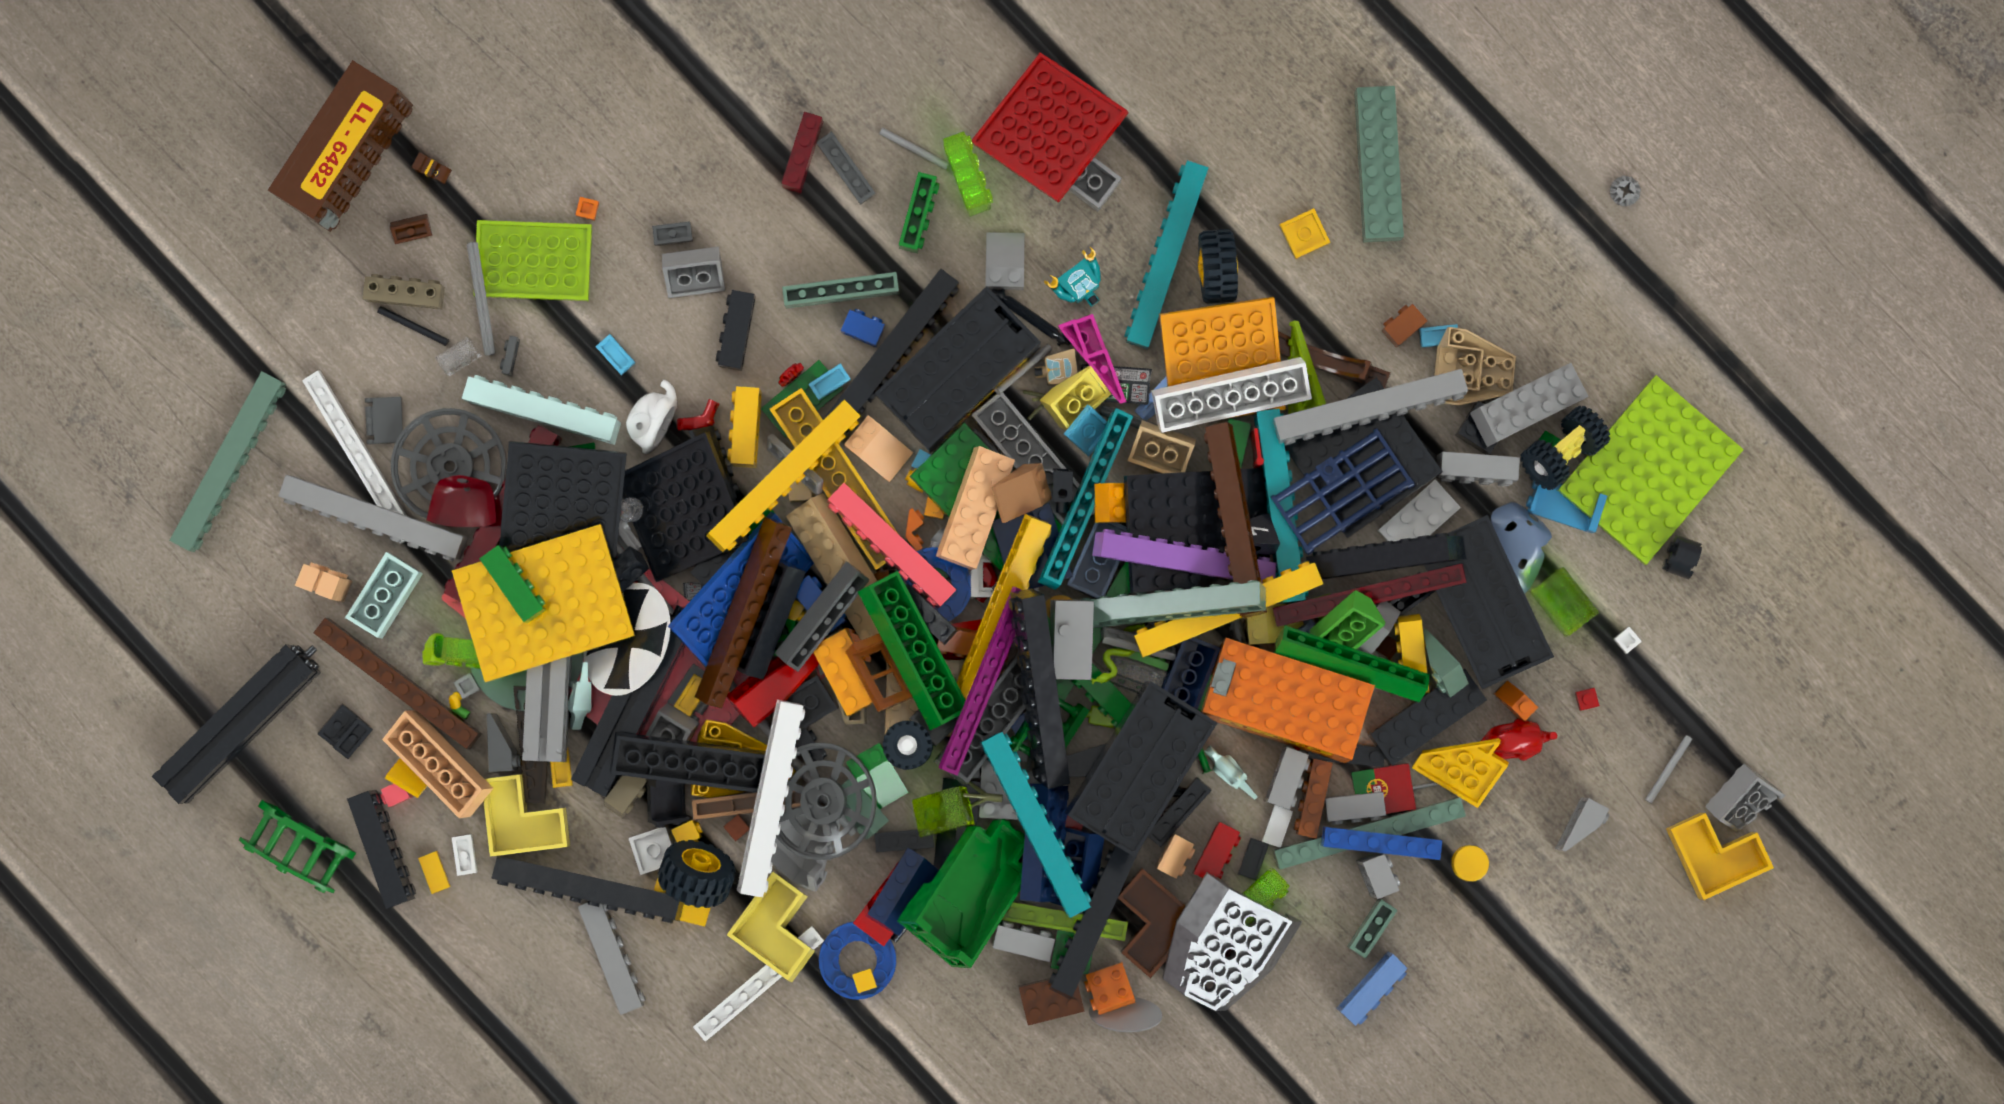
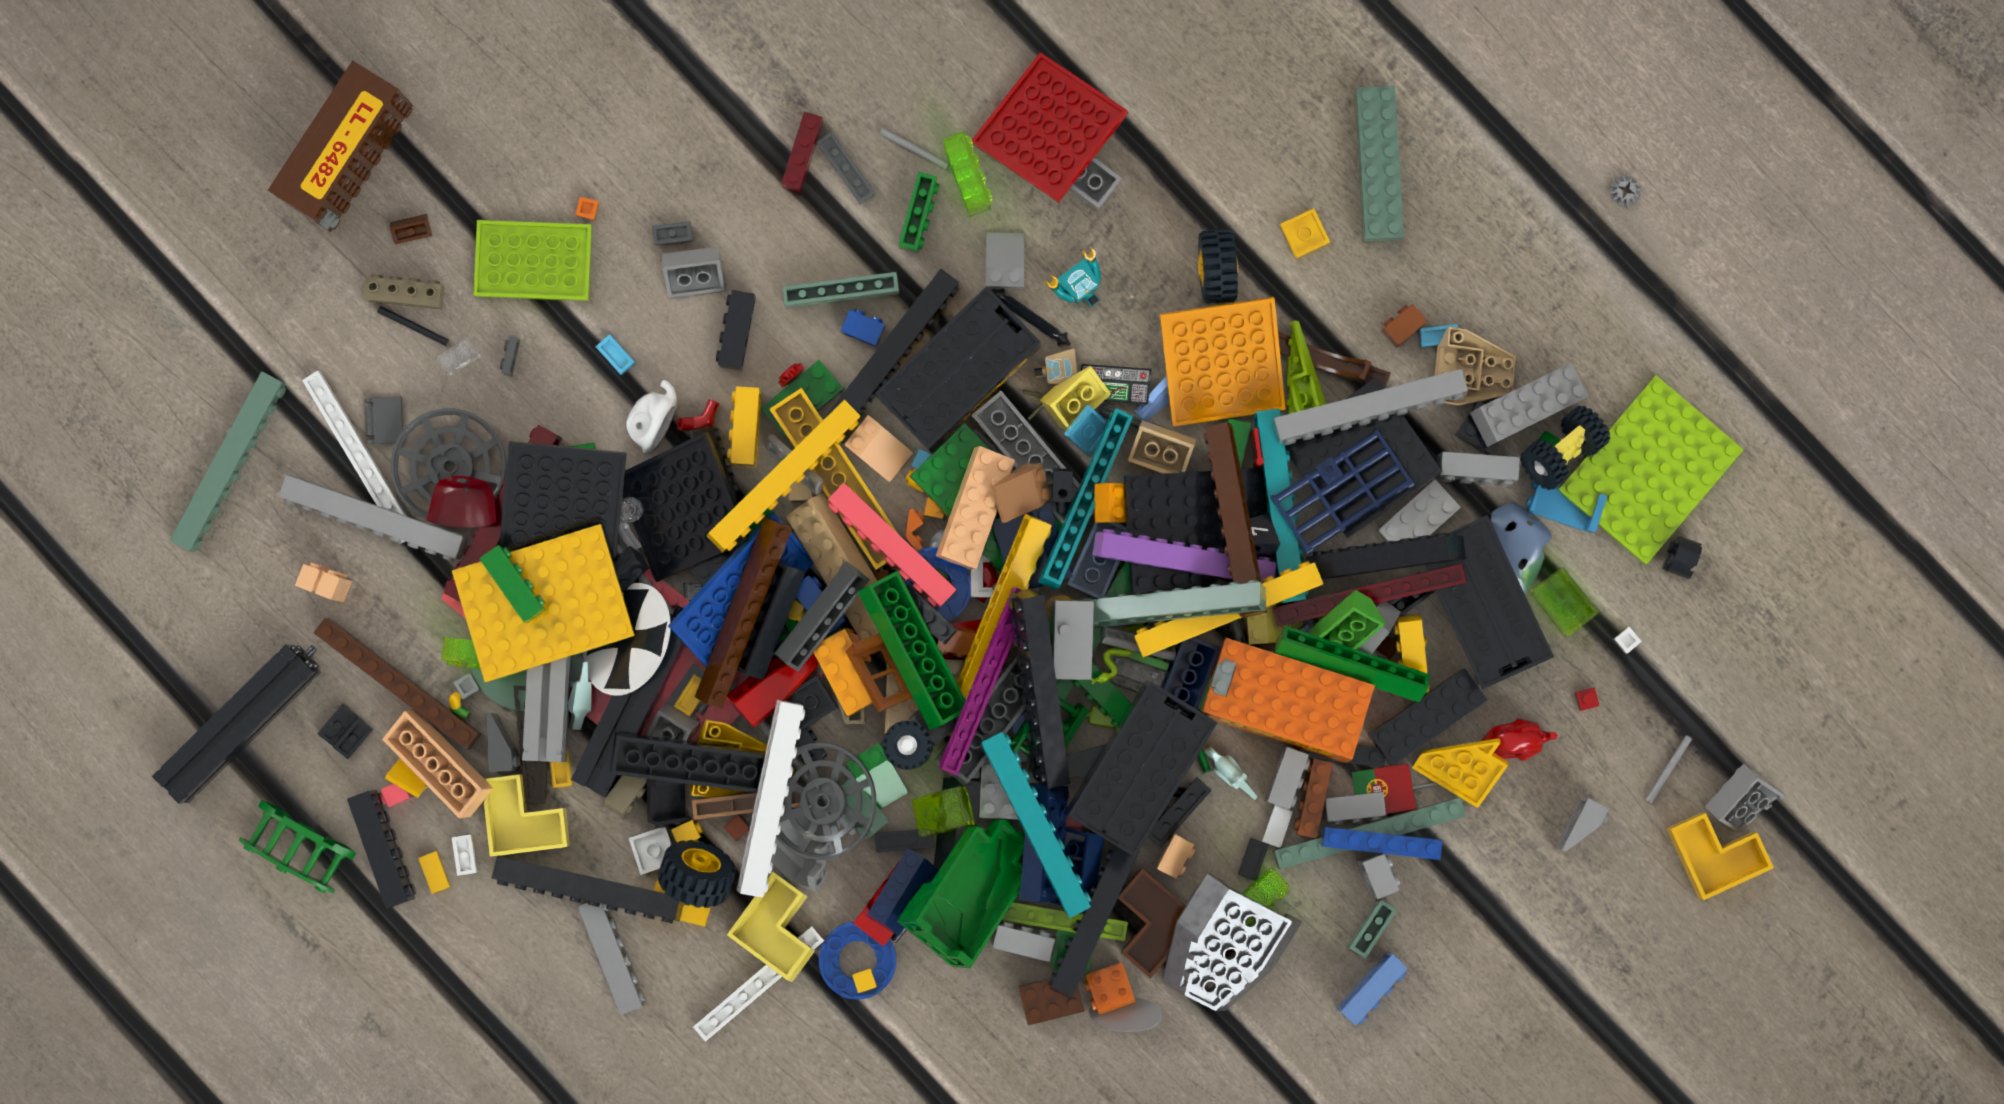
light aqua brick [345,552,423,639] -> none
reddish brown leg [412,152,452,184] -> none
lime rock [422,633,447,666] -> none
light aqua brick [462,375,621,445] -> none
light grey axle [467,242,495,355] -> none
medium azure tile [808,363,851,401] -> none
olive plant [963,781,1003,809] -> none
light grey bar [995,344,1052,395] -> none
dark pink wedge [1058,314,1127,404] -> none
teal brick [1124,160,1209,350] -> none
white brick [1151,357,1312,433] -> none
red brick [1192,821,1241,879] -> none
sand green slope [1423,628,1469,698] -> none
yellow head [1451,845,1489,881] -> none
orange slope [1494,680,1539,721] -> none

